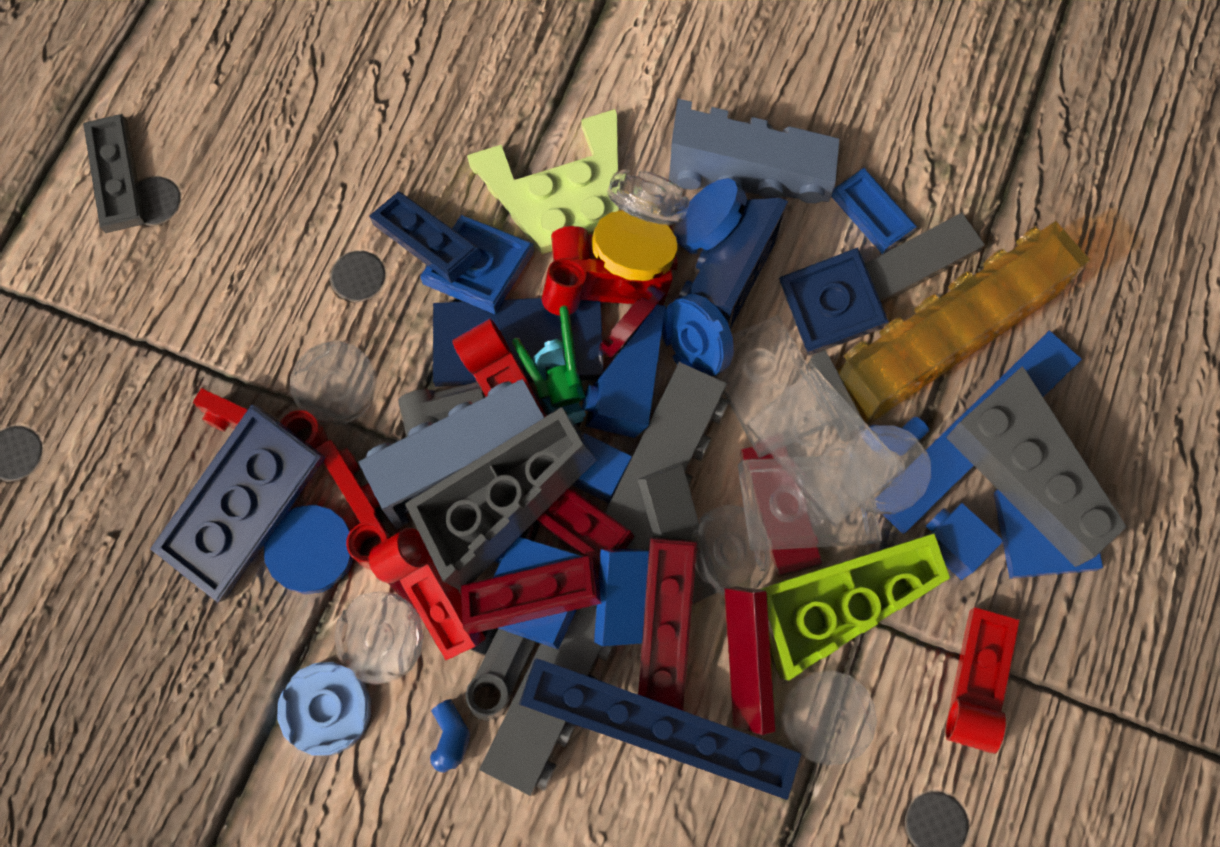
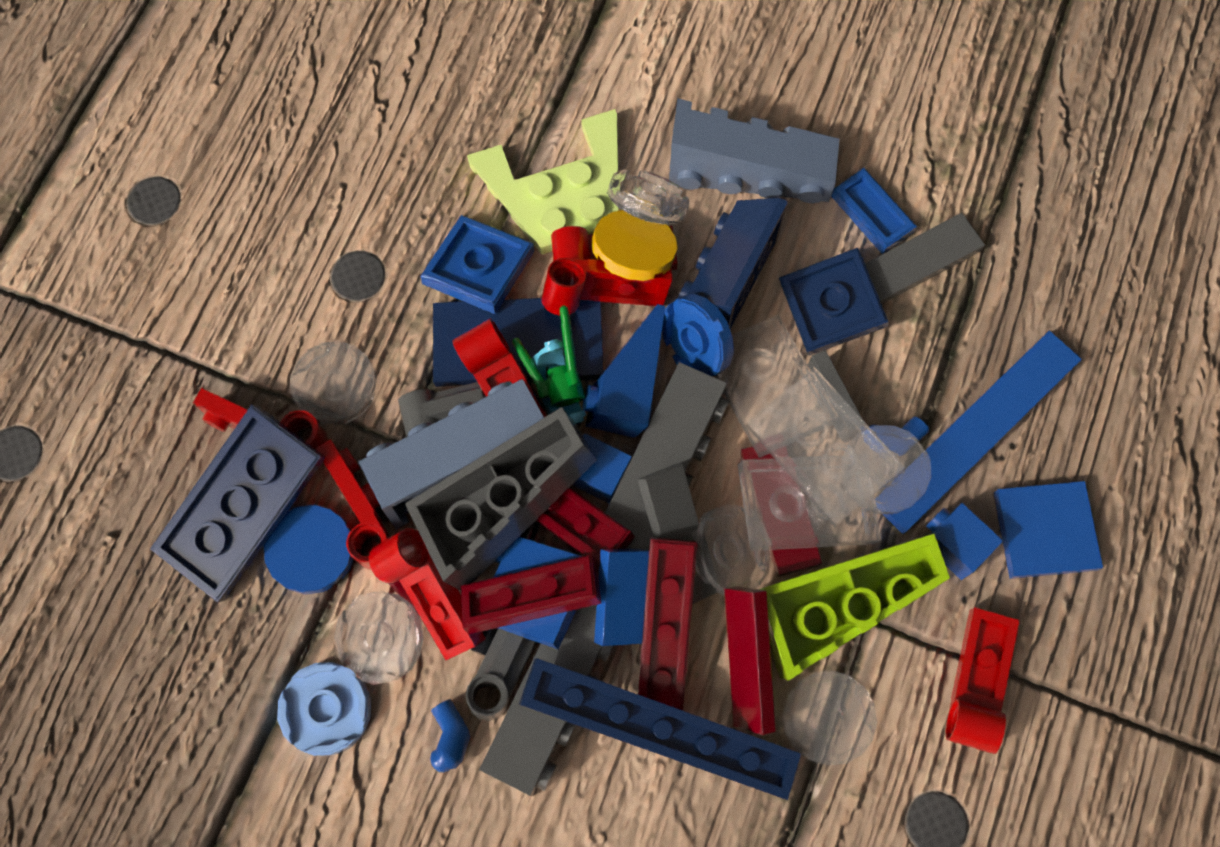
dark grey tile [83,114,145,234] -> none
dark blue tile [369,191,482,283] -> none
dark red tile [599,283,666,359] -> none
blue tile [674,178,747,254] -> none
clear yellow brick [837,221,1090,428] -> none
dark grey wedge [946,366,1127,567] -> none

